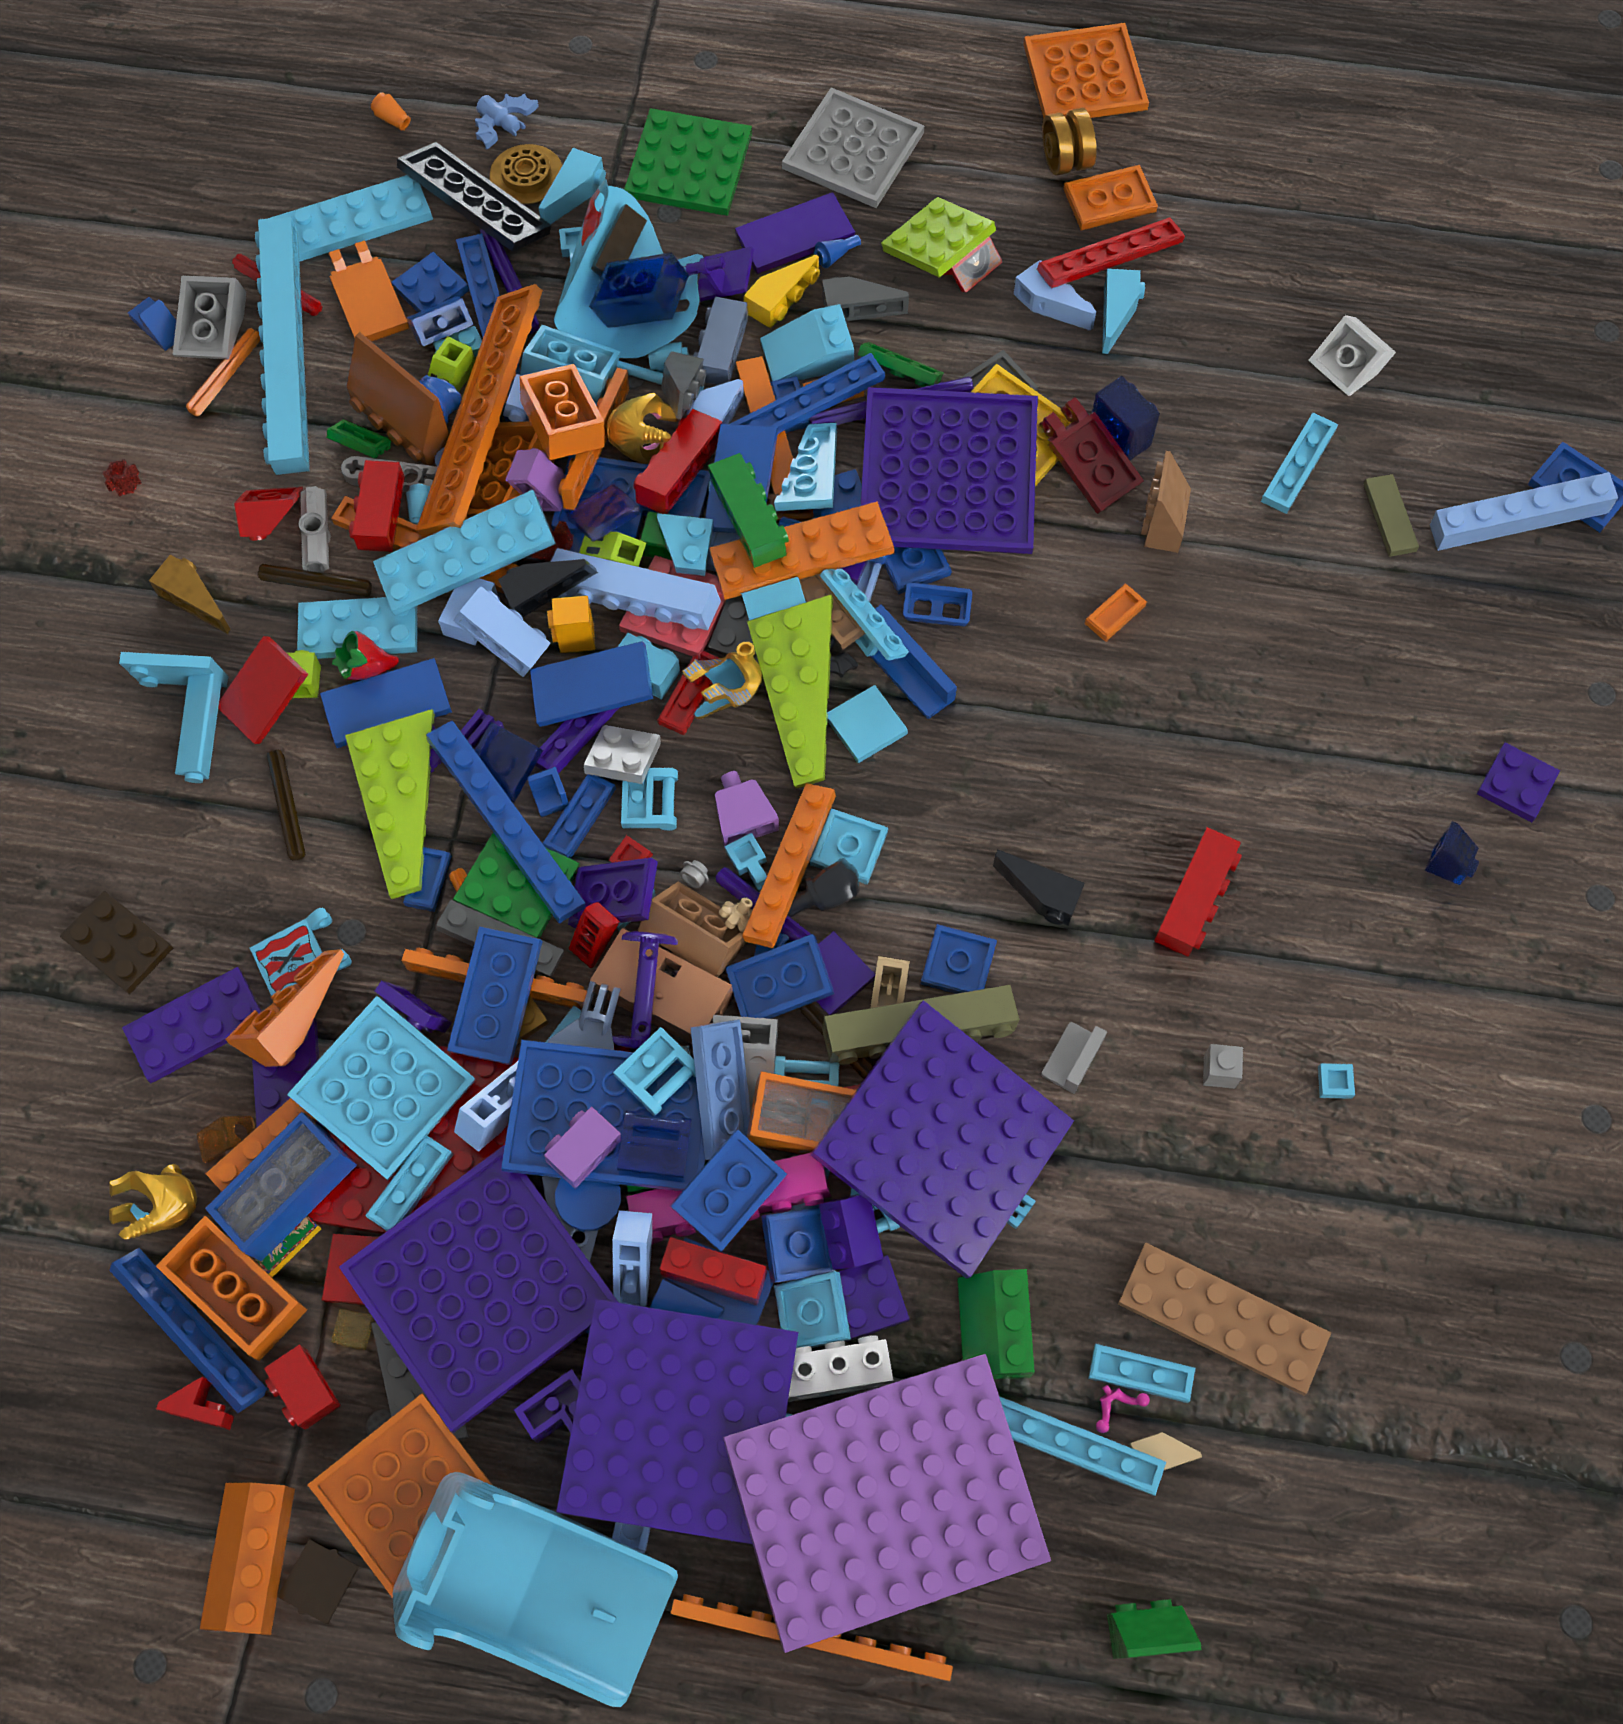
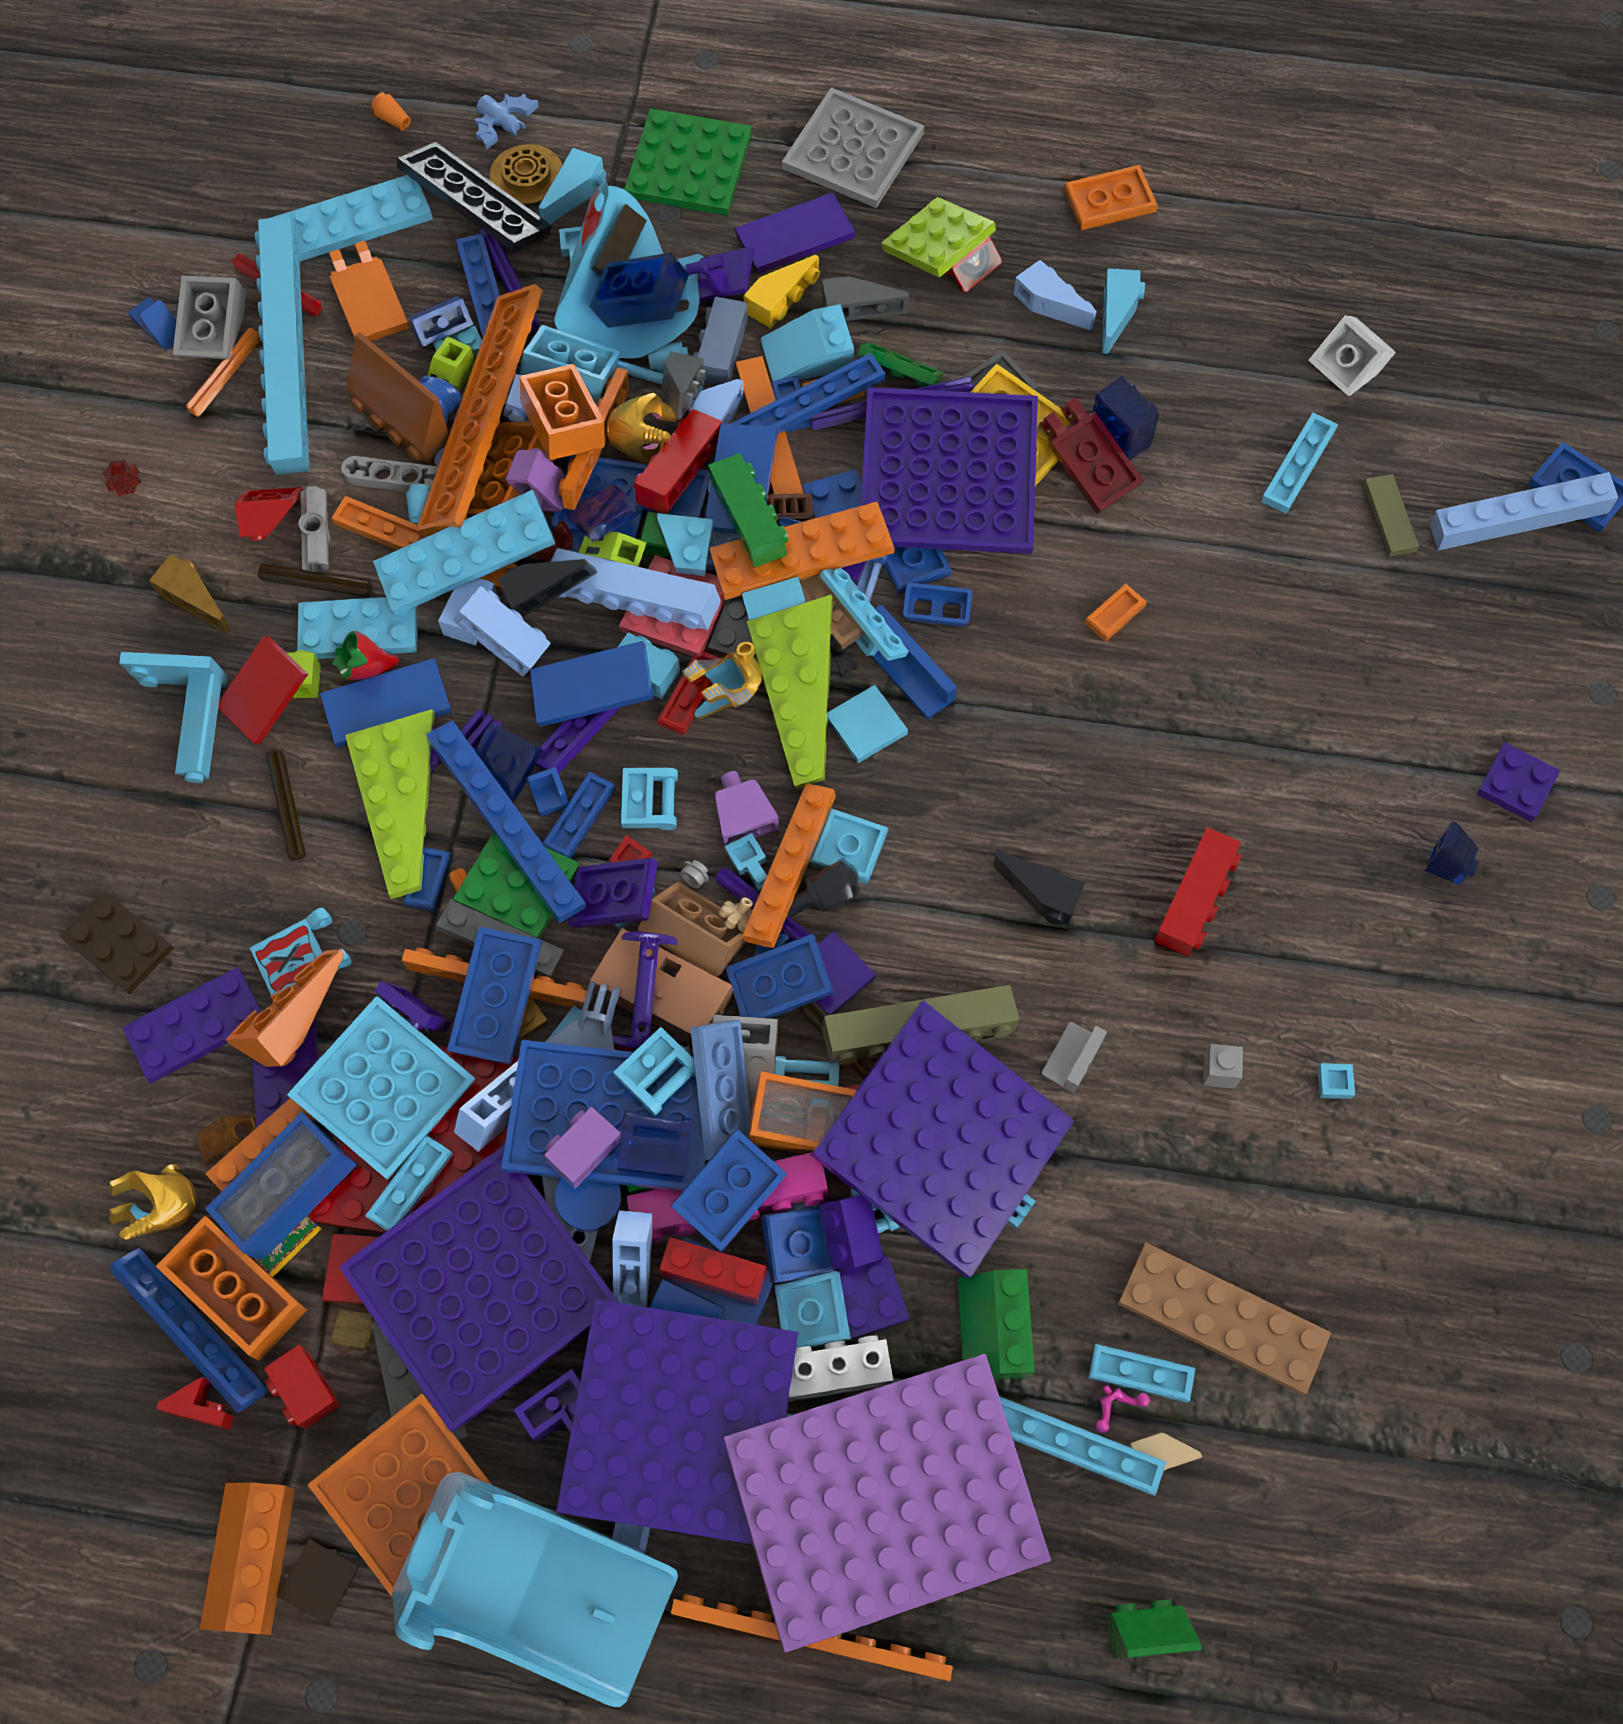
green tile [326,419,391,459] -> none
red brick [349,460,405,552] -> none
blue plate [391,252,469,313] -> none
light orange brick [547,596,595,653] -> none
red slope [569,902,620,969] -> none
light grey plate [584,725,661,784] -> none
medium azure wing [774,423,837,511] -> none
blue cone [813,235,861,268] -> none
tan slope [870,956,910,1008] -> none
blue tile [921,924,997,994] -> none
orange plate [1023,23,1149,118] -> none
red tile [1037,217,1185,289] -> none
pearl gold wheel [1042,108,1096,176] -> none
medium nougat slope [1141,451,1191,553] -> none

